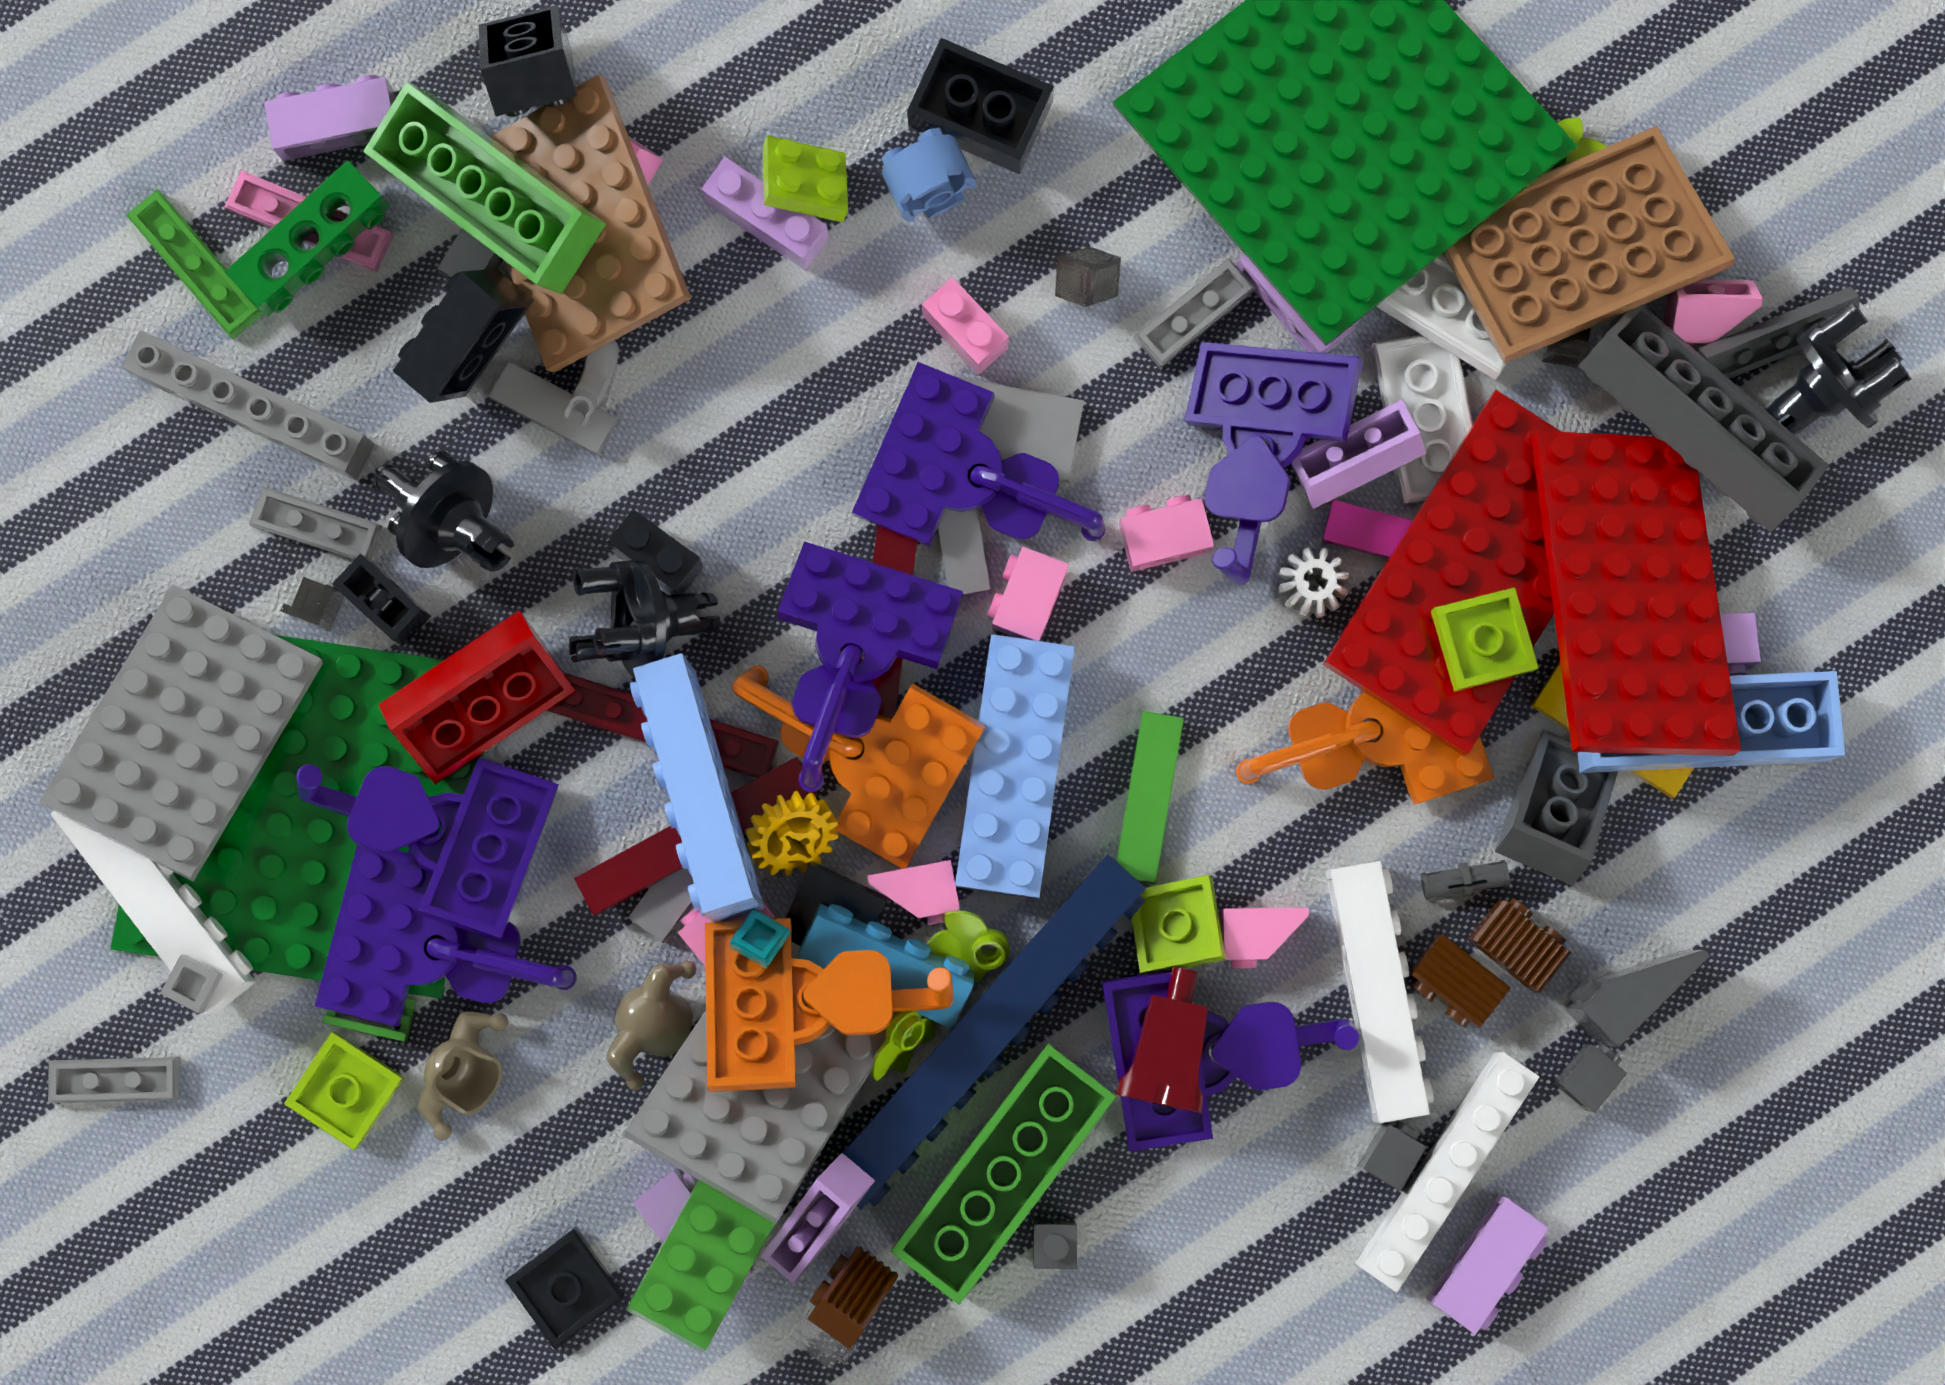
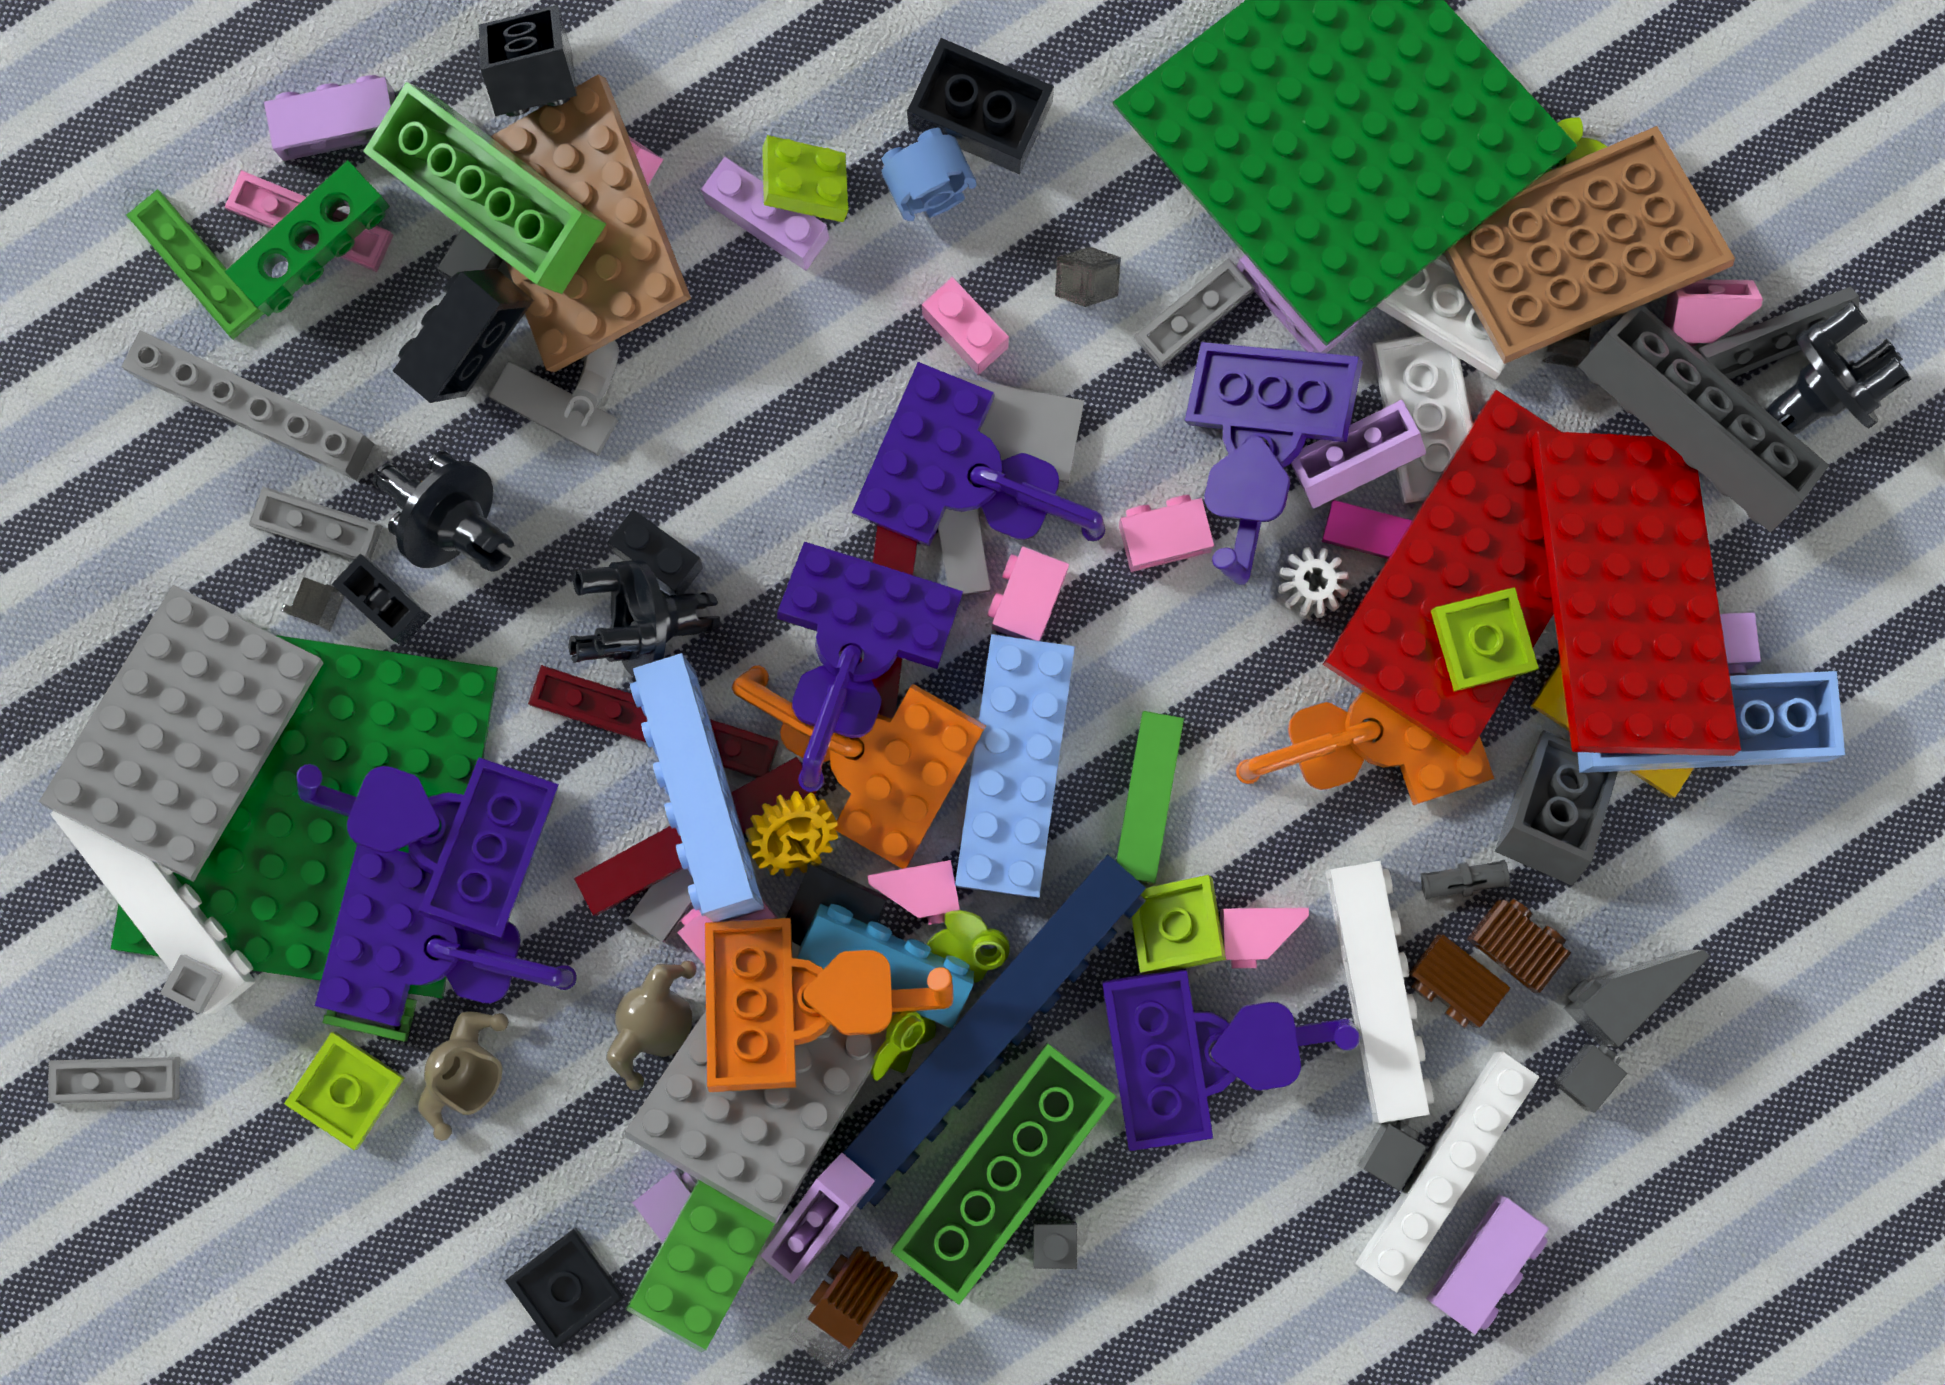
red slope [378,610,575,785] -> none
teal tile [729,908,790,969] -> none
dark red piece [1115,967,1208,1113] -> none

